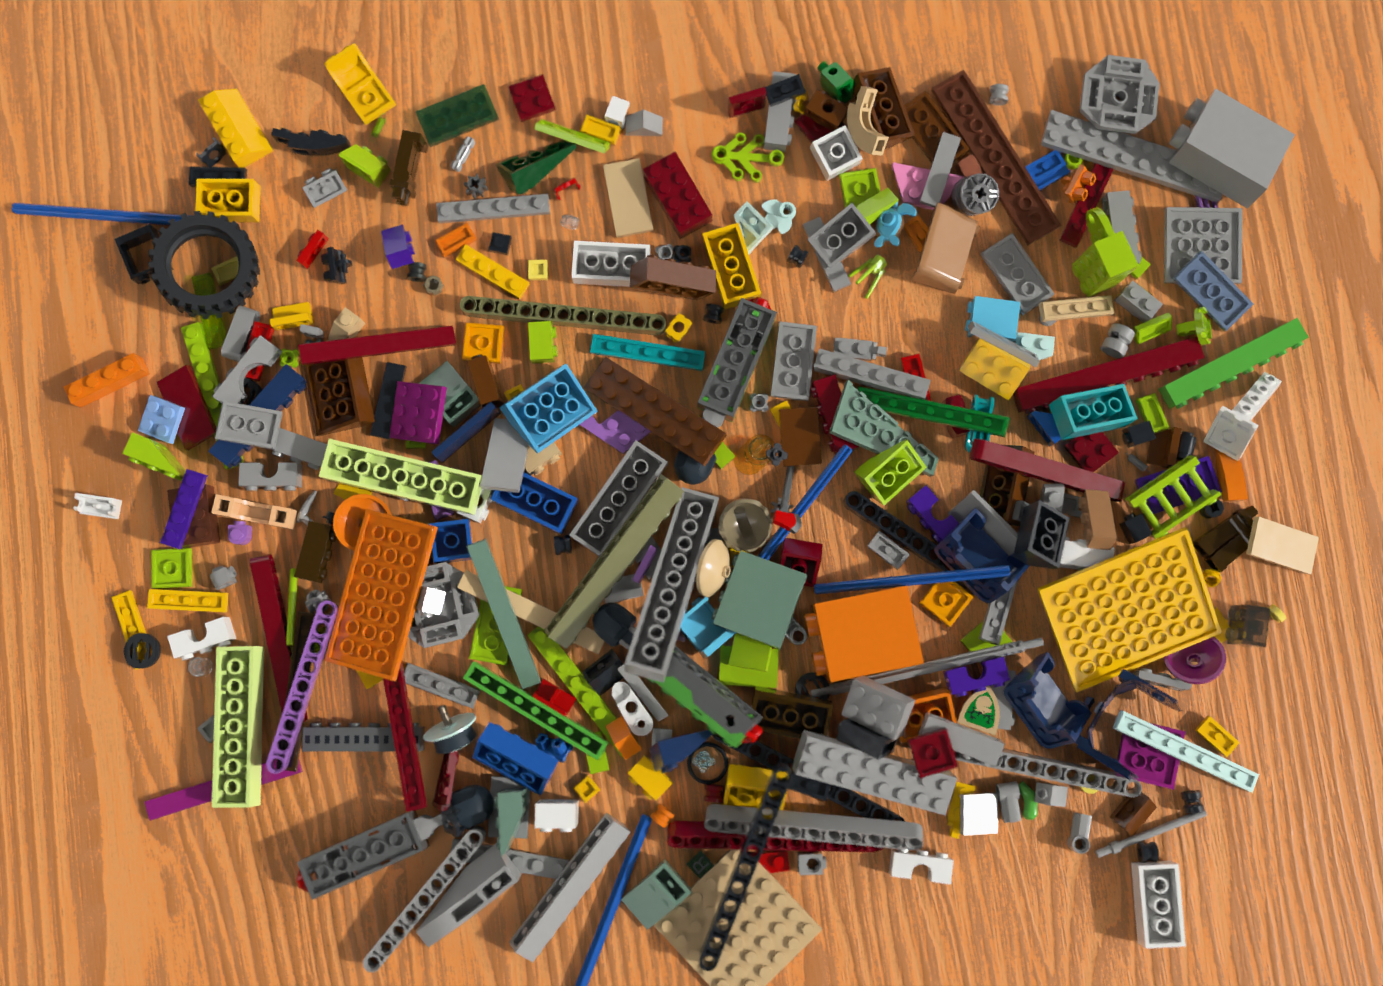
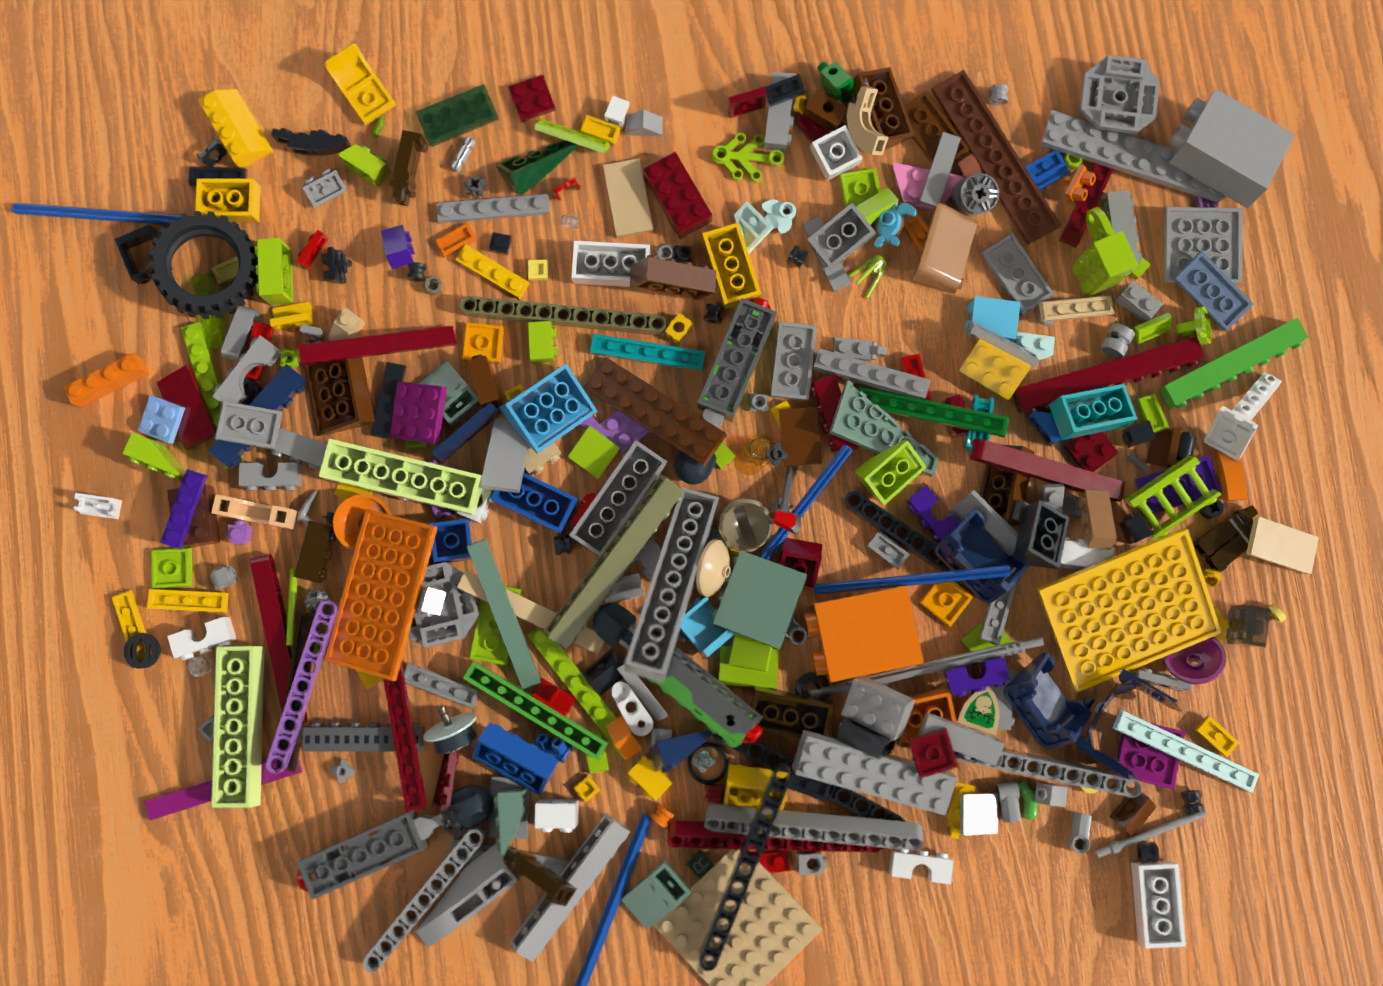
medium lavender tile [632,545,657,584] -> none
none -> lime brick [255,238,293,305]
none -> light grey plate [331,759,355,783]
none -> dark brown hips [503,849,577,906]
none -> lime tile [568,426,621,479]
none -> red plate [569,492,597,527]

